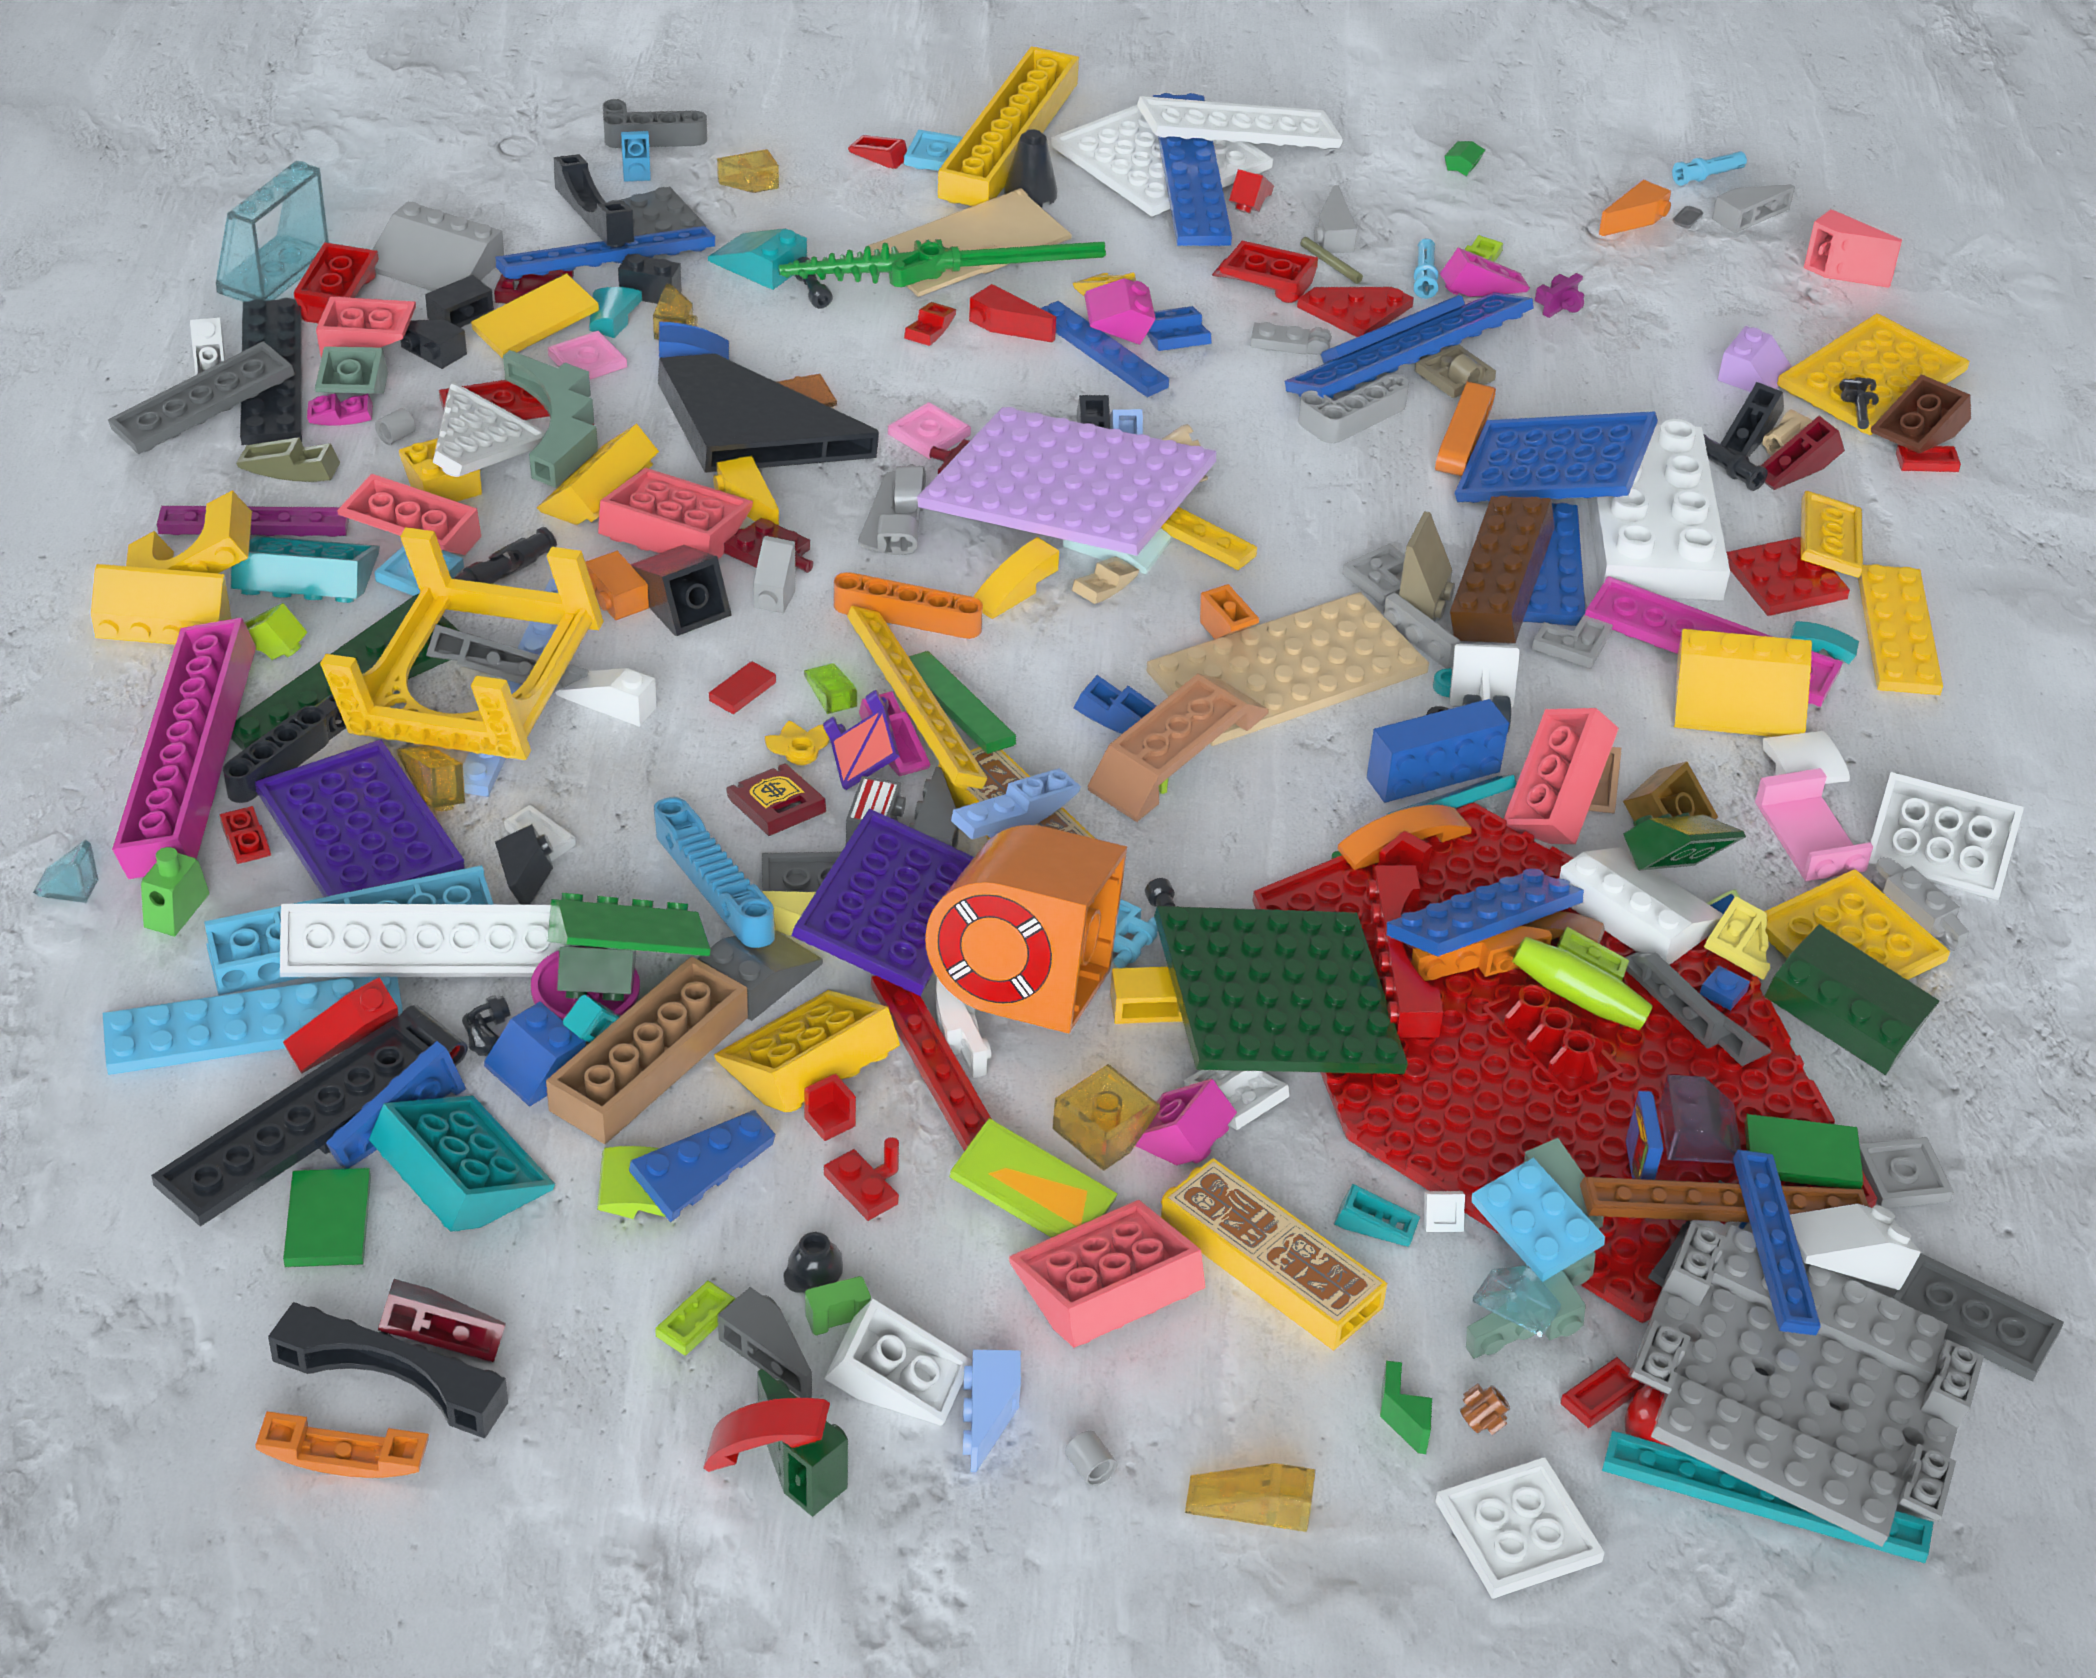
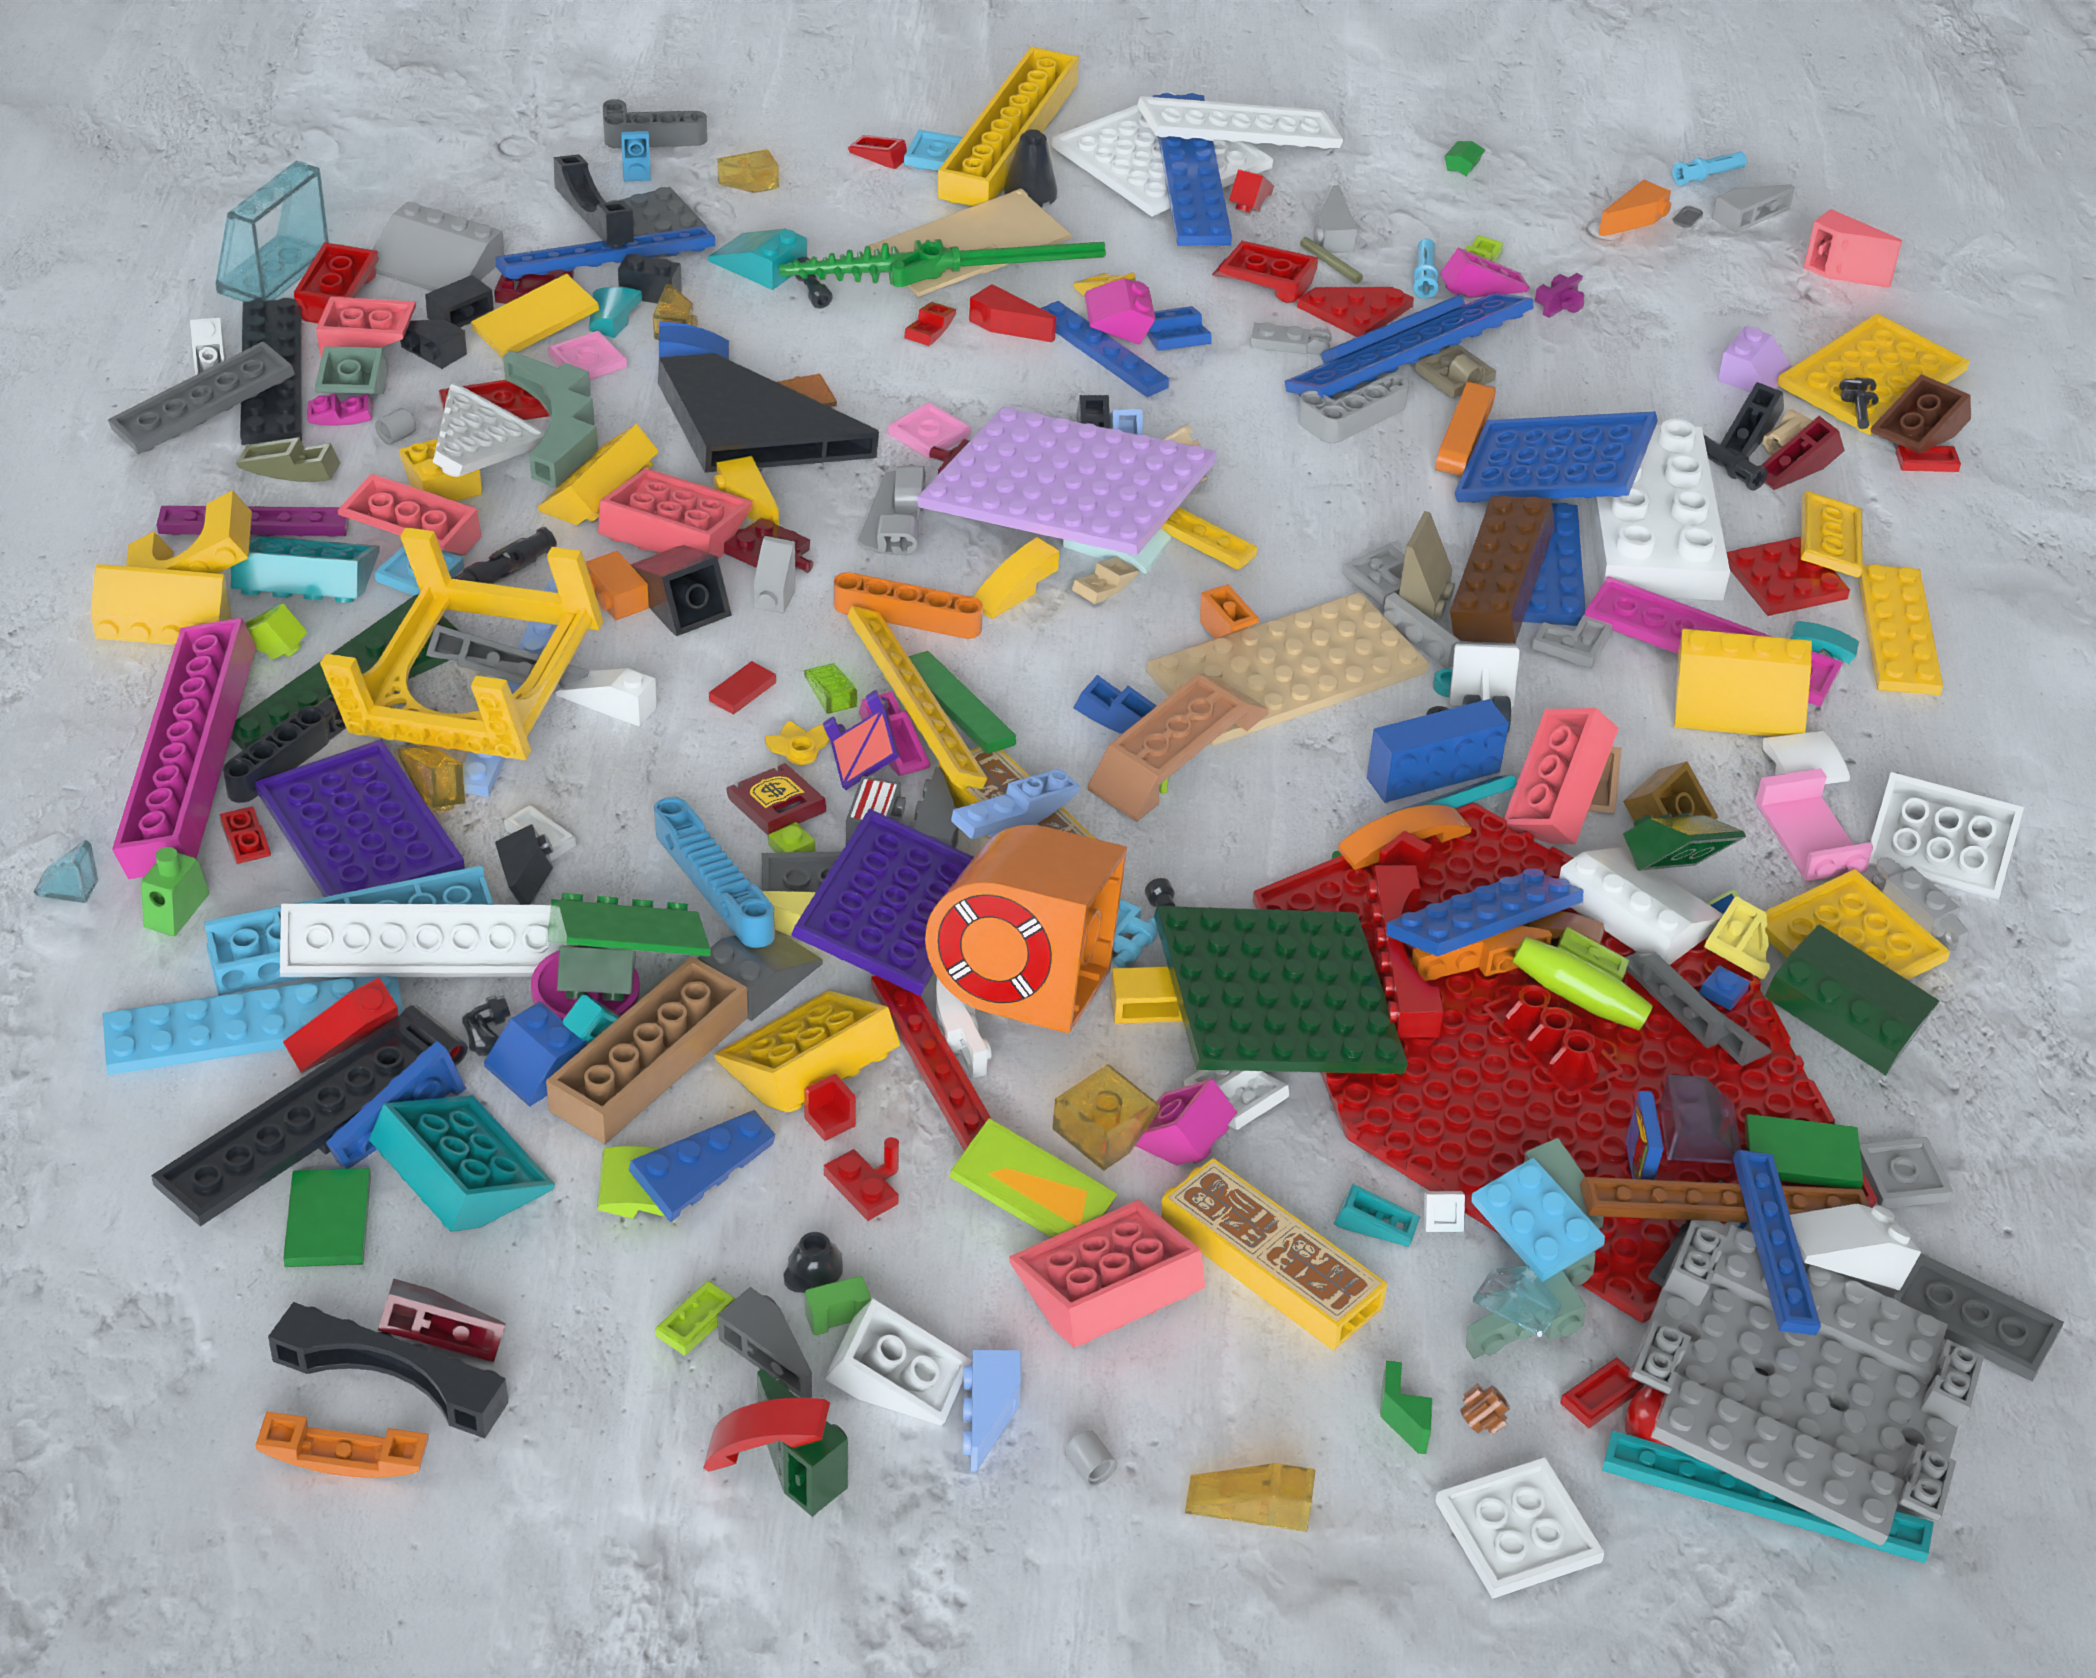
none -> lime plate [768,822,815,853]

